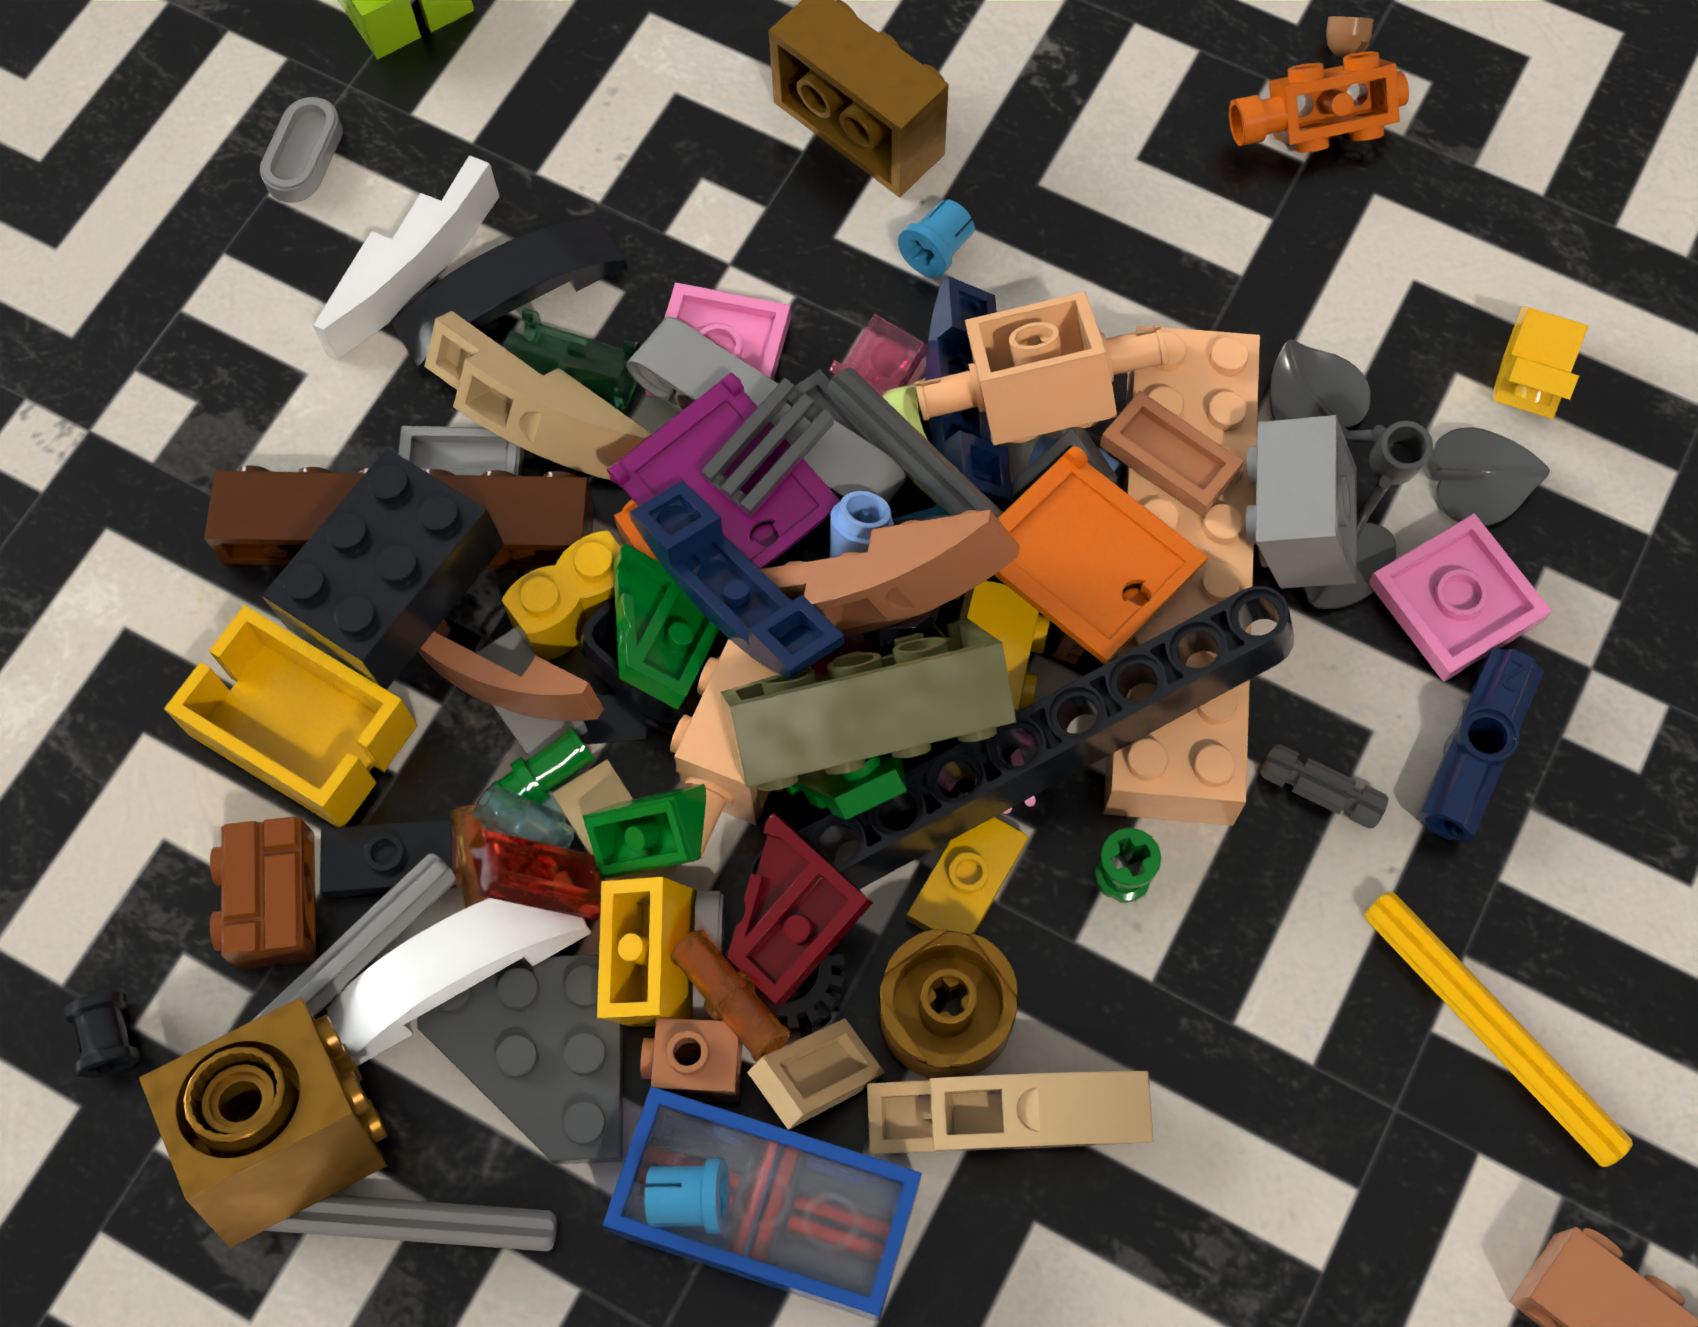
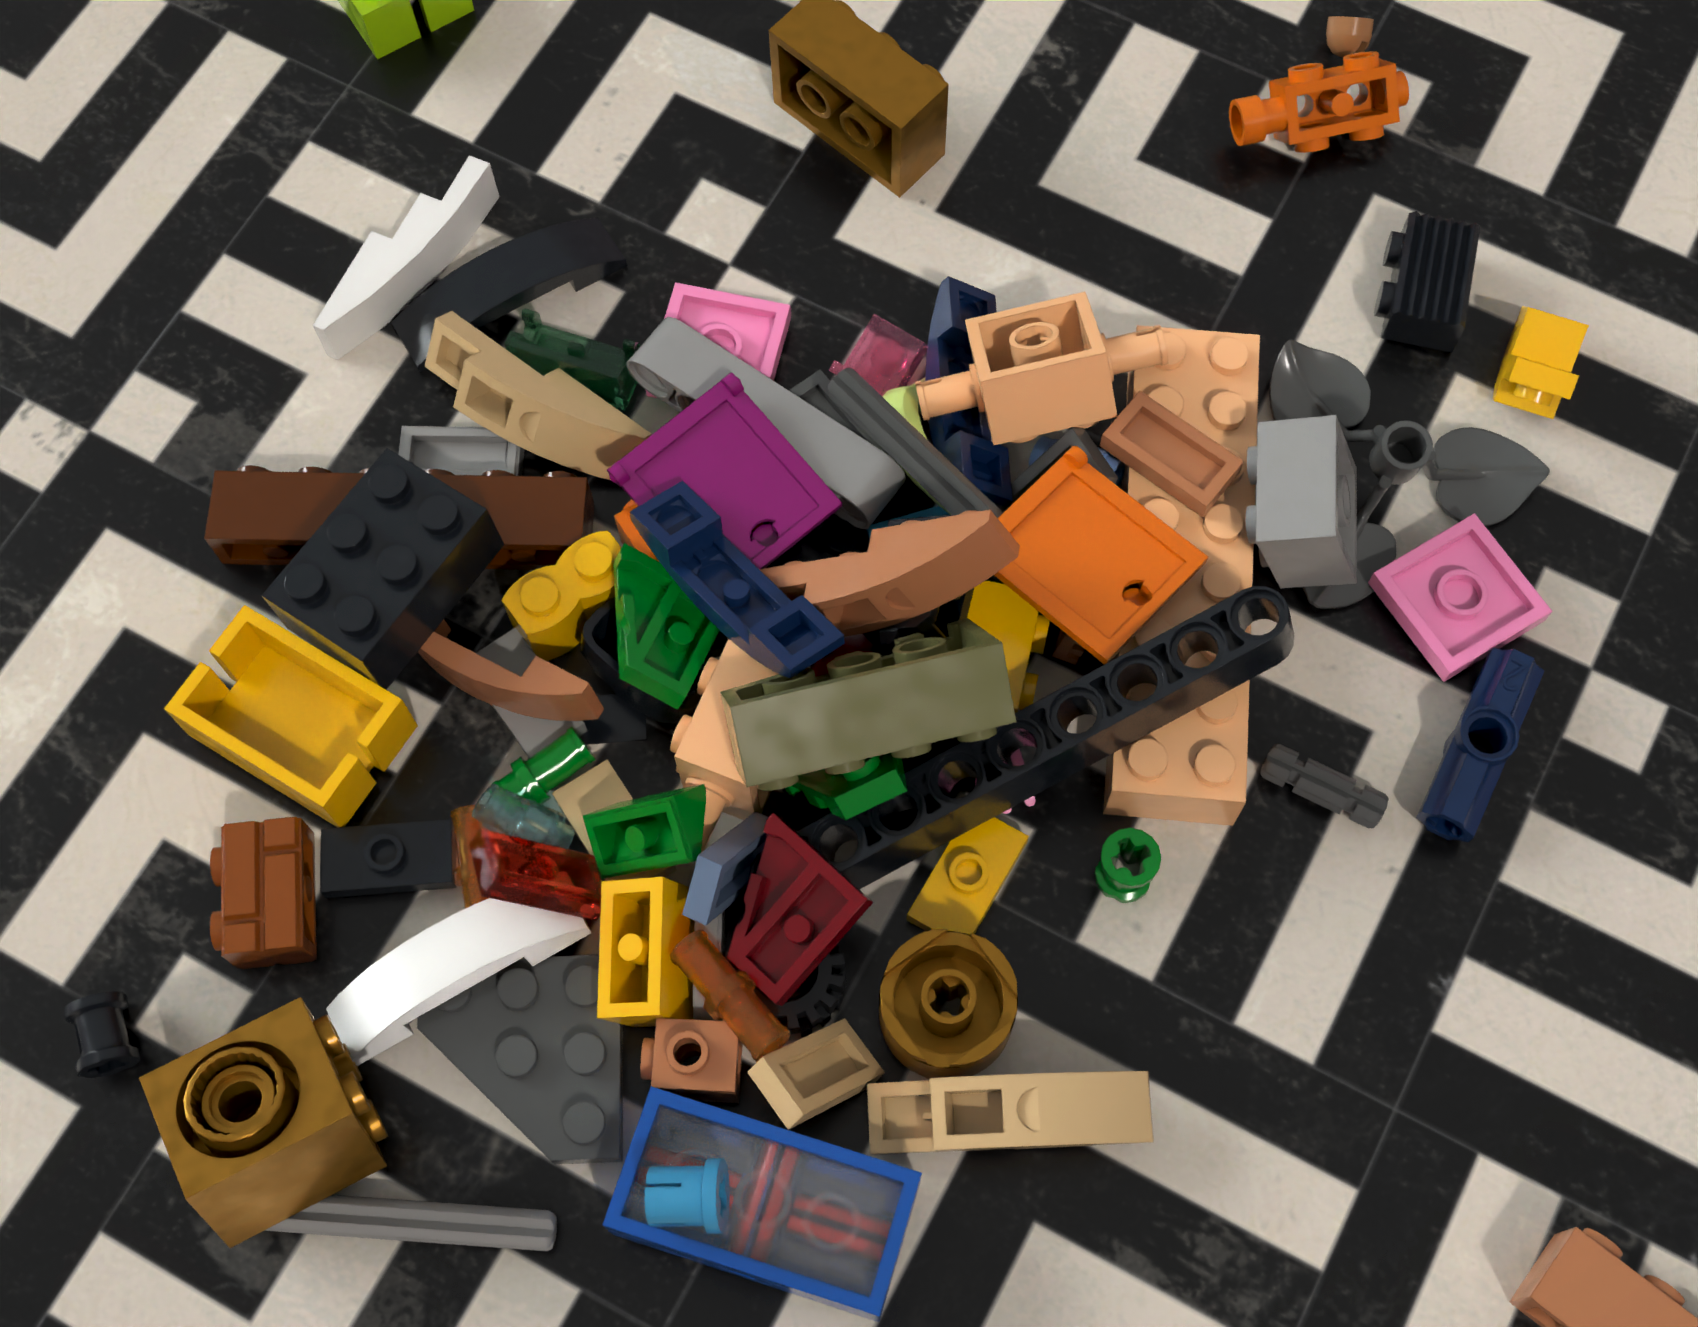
light grey axle [252,853,457,1021] -> none
light grey tile [260,97,343,203] -> none
dark grey tile [701,378,834,517] -> none
light blue cone [830,491,894,558] -> none
dark azure bush [898,200,975,278] -> none
yellow axle [1364,891,1633,1167] -> none
none -> sand blue tile [682,811,769,925]
none -> black brick [1374,211,1480,353]

